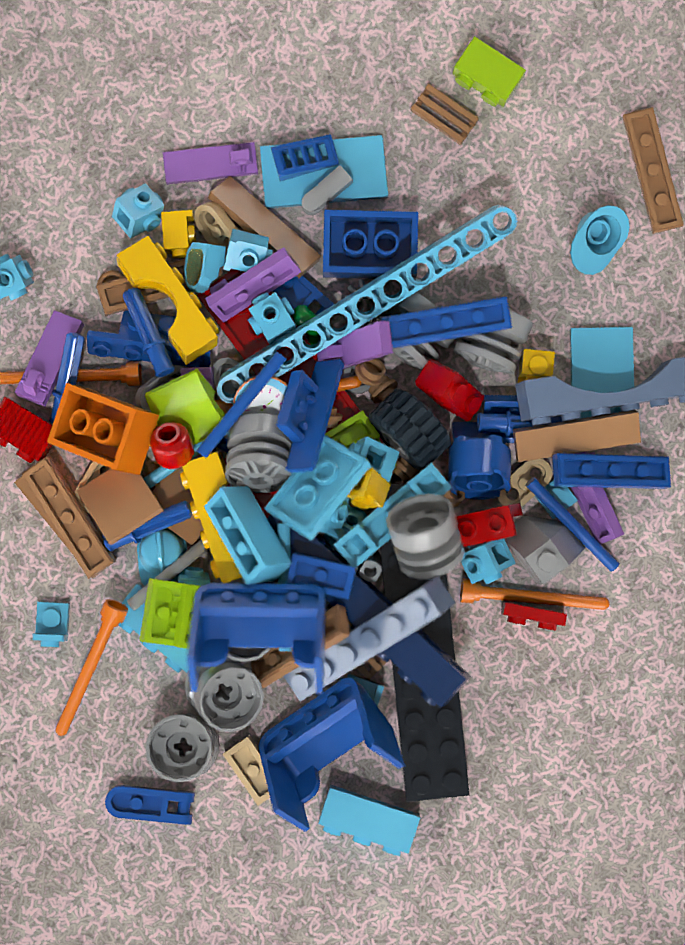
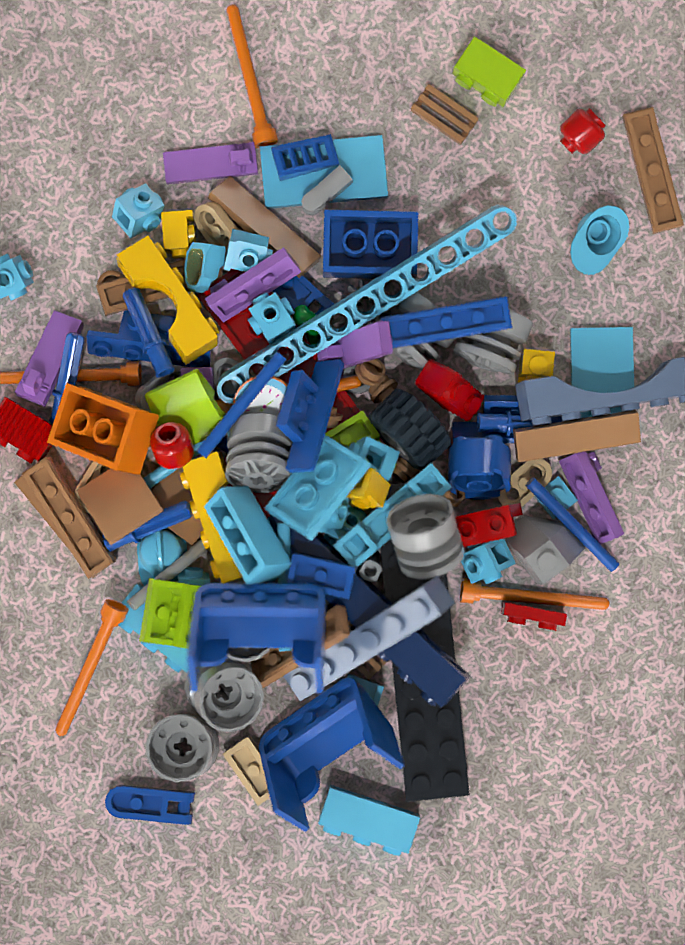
medium azure bracket [32,602,70,647] -> none
blue tile [552,453,671,489] -> none
none -> orange piece [226,4,279,148]
none -> red head [560,108,606,155]

